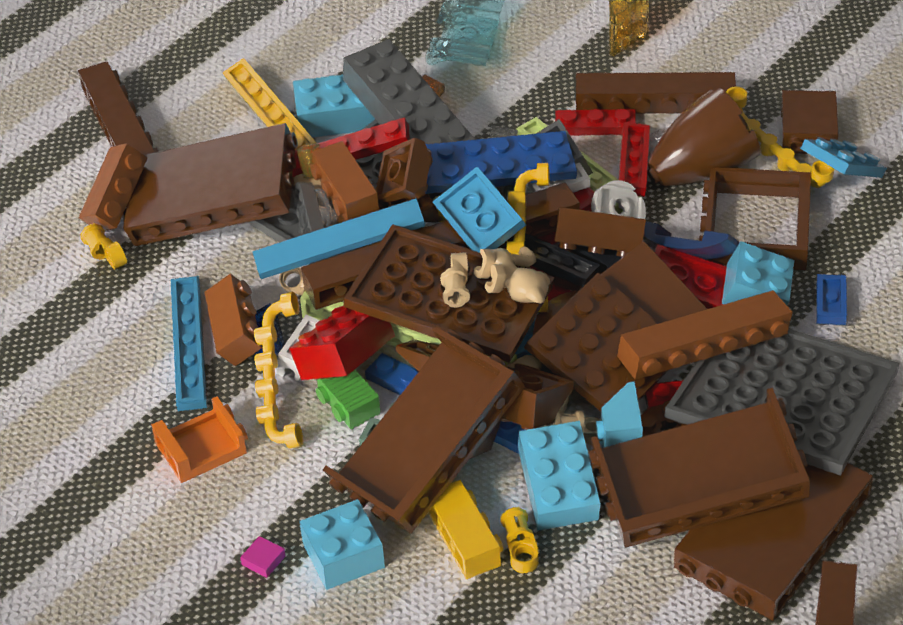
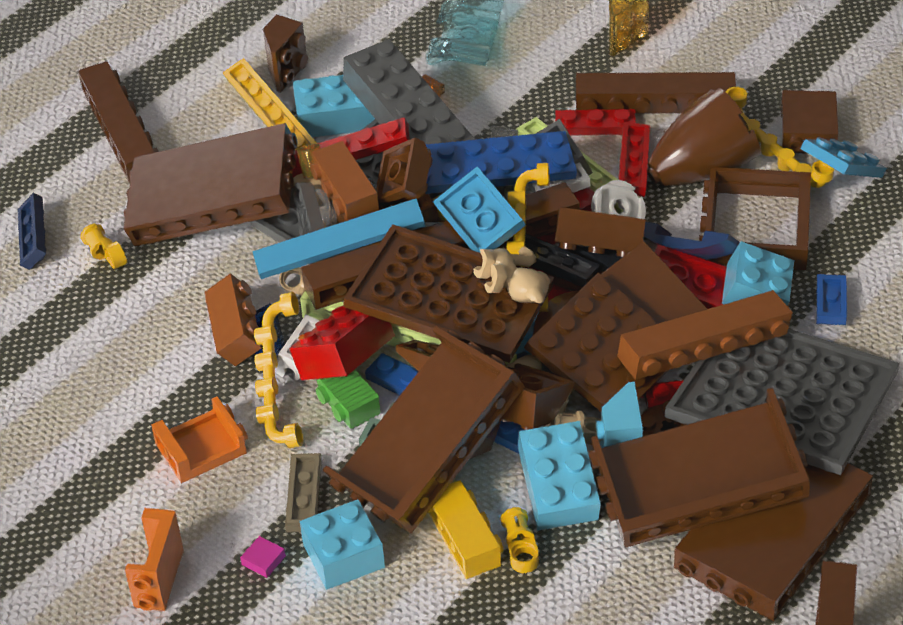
dark orange brick [79,143,148,231] -> none
dark azure tile [171,276,207,411] -> none
tan connector [440,252,470,308] -> none
none -> dark blue plate [17,192,47,270]
none -> orange panel [125,508,184,611]
none -> reddish brown slope [263,14,308,93]
none -> dark tan tile [285,453,322,533]

